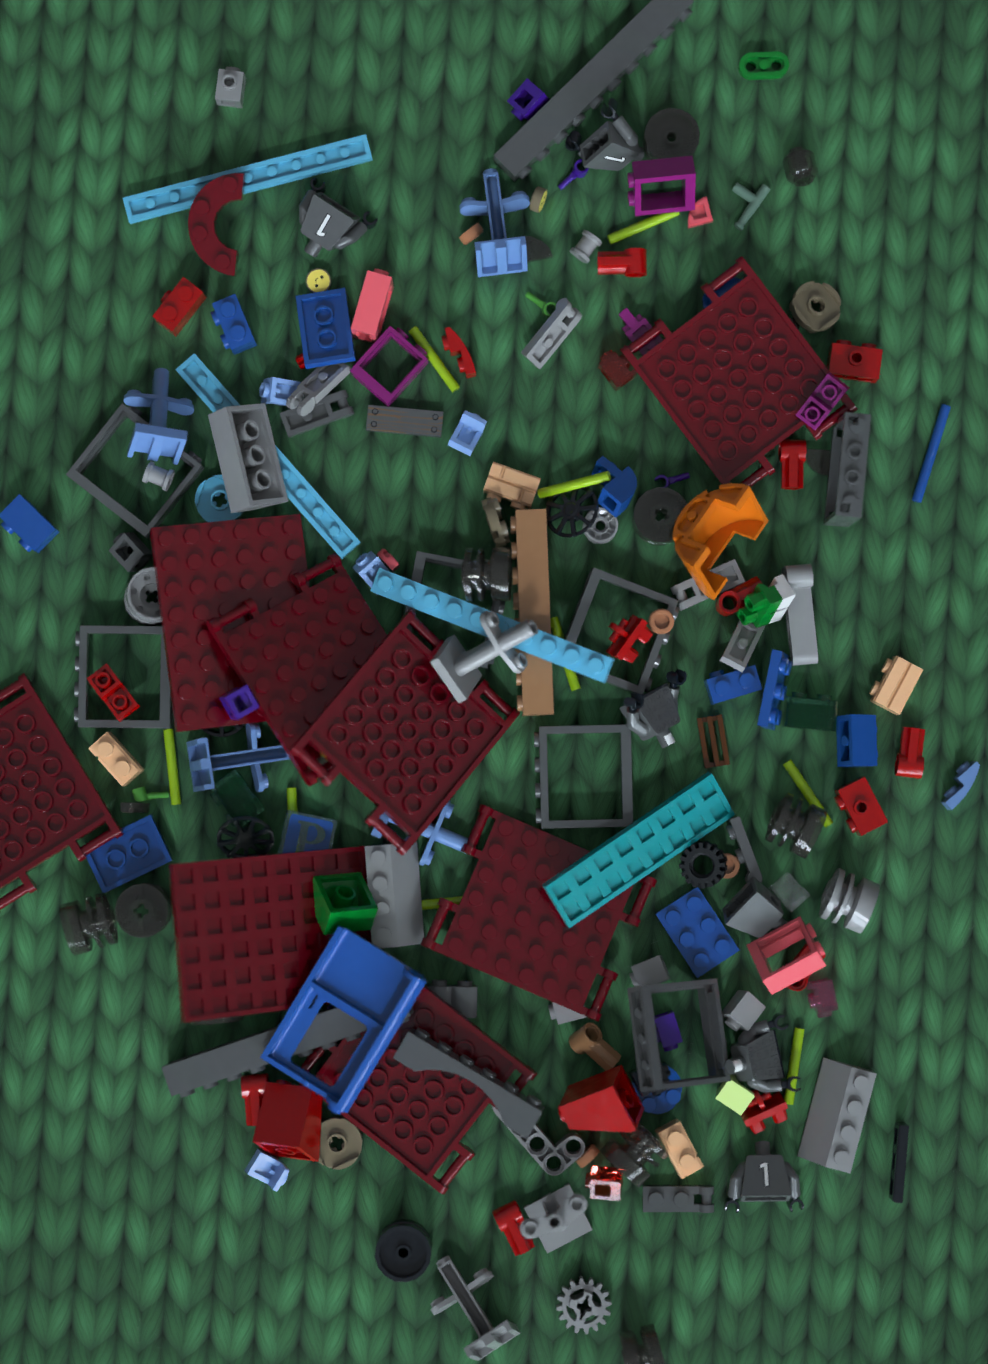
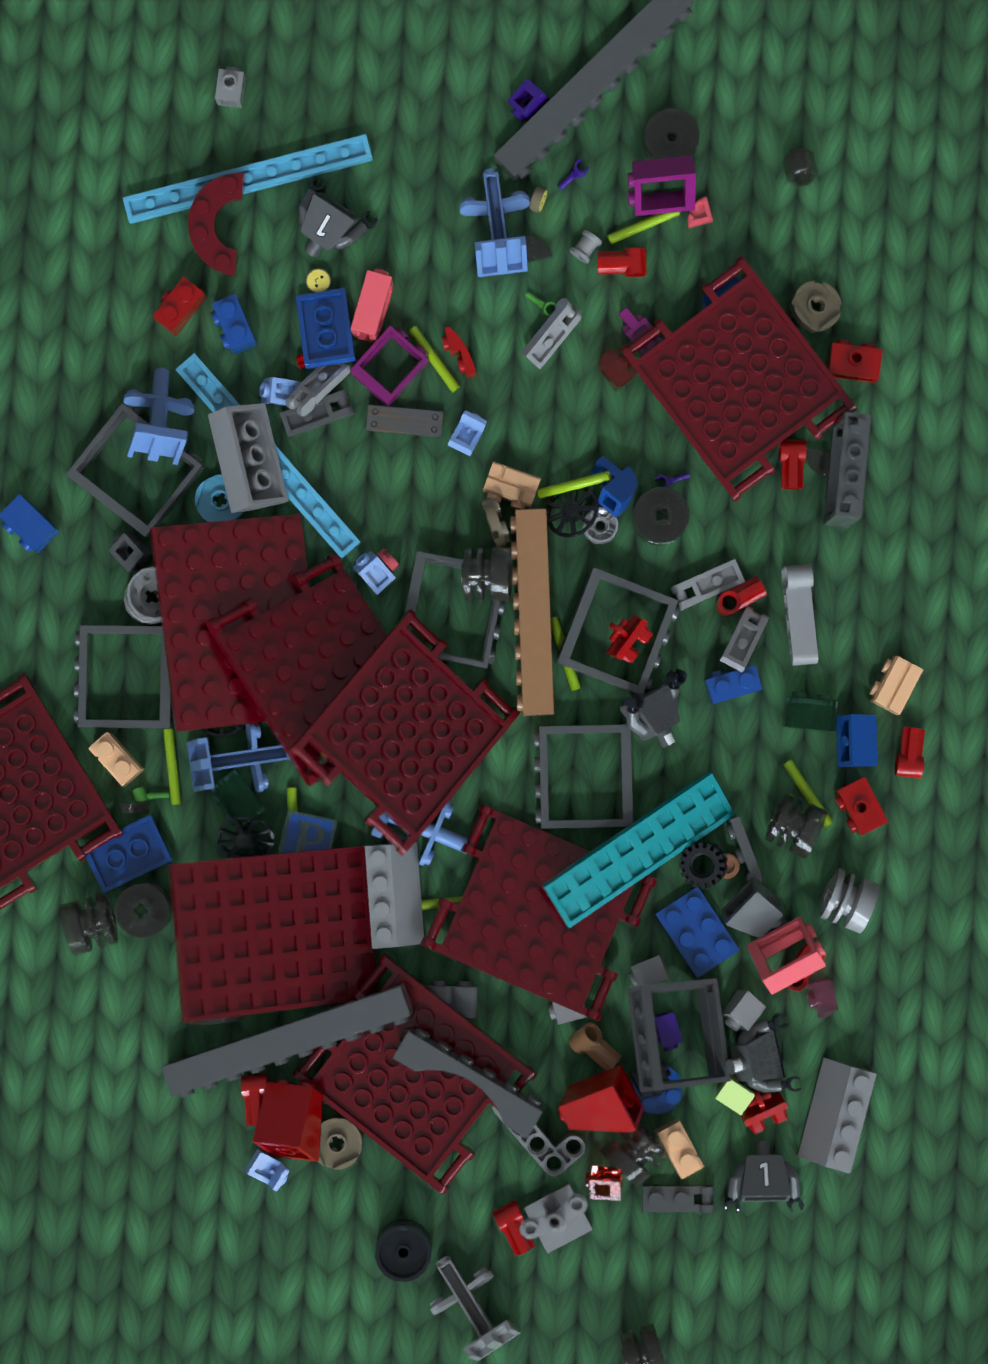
red slope [86,663,140,722] -> none
light grey bush [142,461,175,491] -> none
dark purple brick [219,685,259,720] -> none
blue piece [260,926,427,1114] -> none
green slope [313,872,378,935] -> none
medium azure plate [370,568,614,683] -> none
light grey piece [430,611,538,703] -> none
nougat tile [459,223,484,245] -> none
light grey gear [556,1276,612,1334] -> none
dark grey torso [565,98,644,171] -> none
nougat tile [575,1144,600,1168] -> none
nougat tile [648,609,674,634] -> none
orange cylinder [673,483,769,600] -> none
reddish brown tile [696,714,730,768] -> none
sand green piece [732,182,770,231] -> none
green hips [736,574,796,628] -> none
green plate [738,51,789,80] -> none
blue plate [757,649,792,730] -> none
clear panel [769,872,811,912] -> none
lime bar [784,1027,805,1105] -> none
magenta slope [796,372,849,431] -> none
black tile [889,1122,909,1203] -> none
blue bar [912,404,951,503] -> none
medium blue slope [941,761,980,810] -> none

